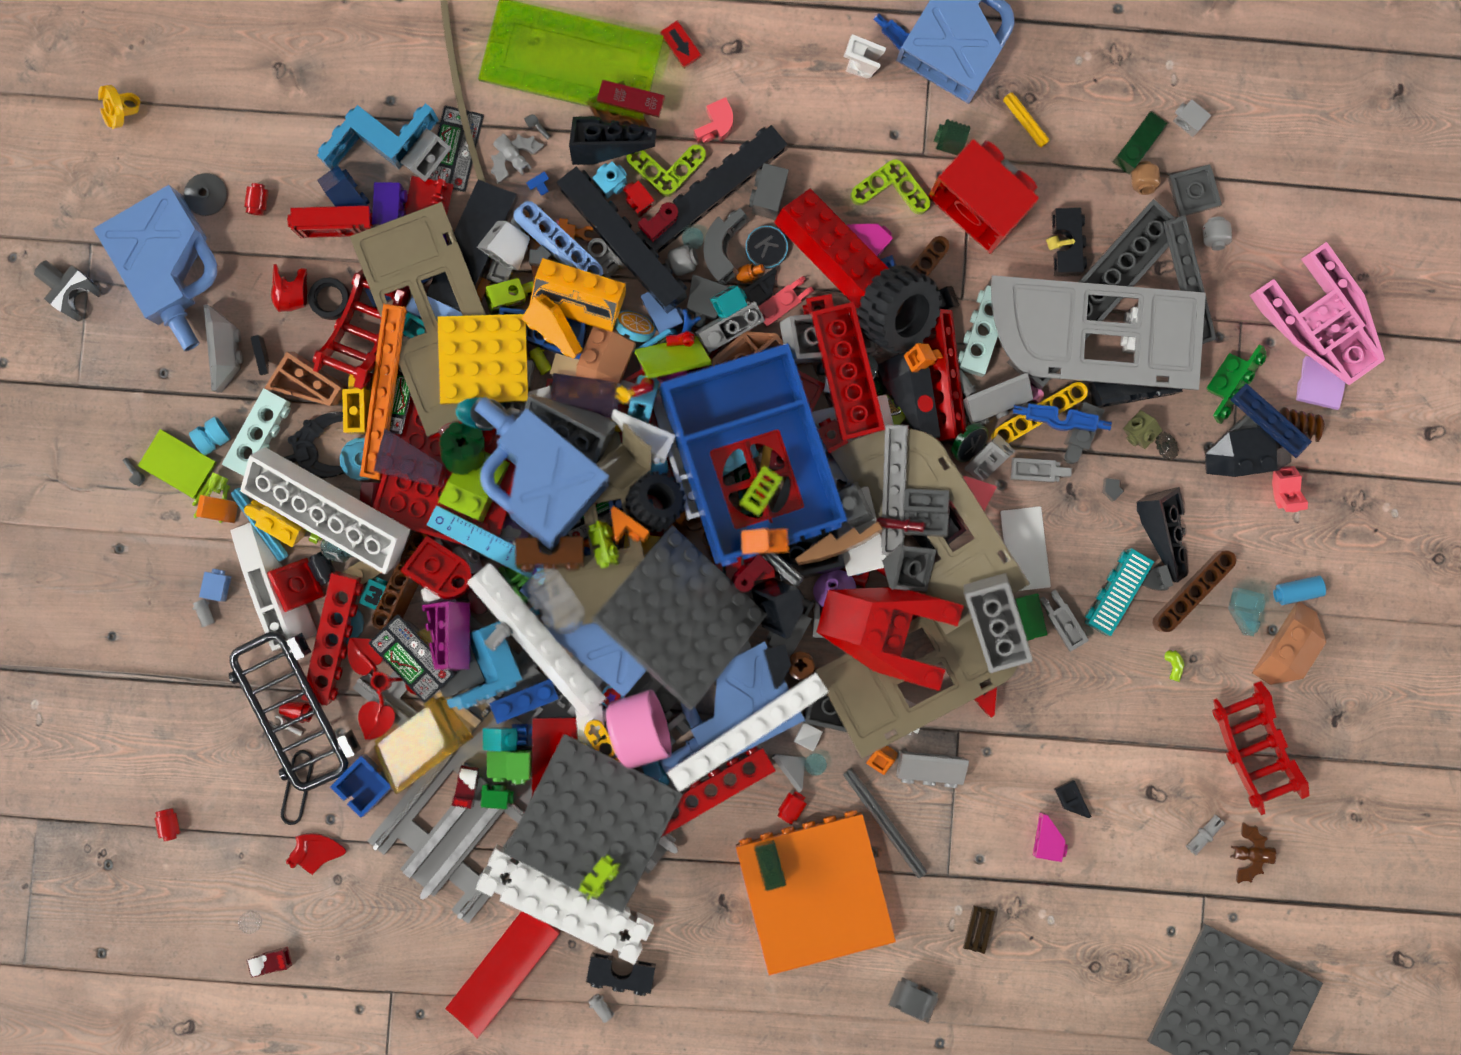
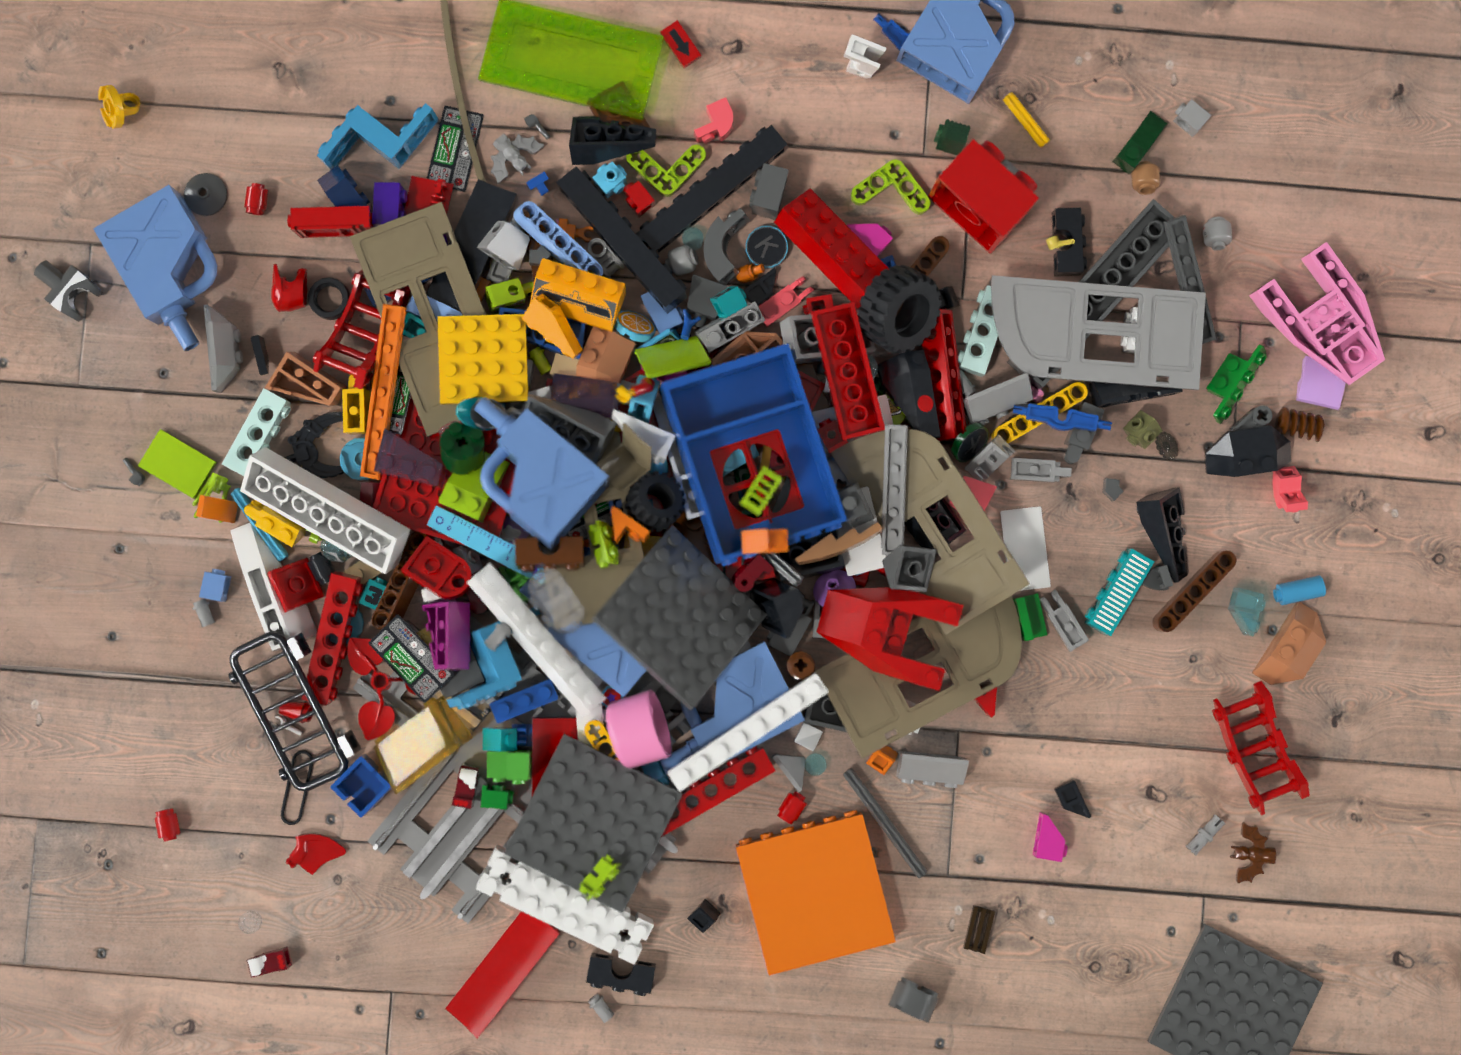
medium azure wheel [189,416,231,456] -> none
light grey brick [400,128,451,182] -> none
dark red tile [597,79,665,118] -> none
dark red leg [638,202,678,243] -> none
red arm [666,331,695,347] -> none
clear green brick [753,840,786,891] -> none
black tile [763,644,791,690] -> none
dark red piece [876,517,925,533] -> none
dark grey slope [903,489,949,537] -> none
orange piece [904,343,943,372] -> none
light grey brick [964,573,1033,673] -> none
lime arm [1165,650,1185,682] -> none
dark grey tile [1167,164,1222,216] -> none
dark blue tile [1231,383,1312,458] -> none
none -> black slope [687,899,720,933]

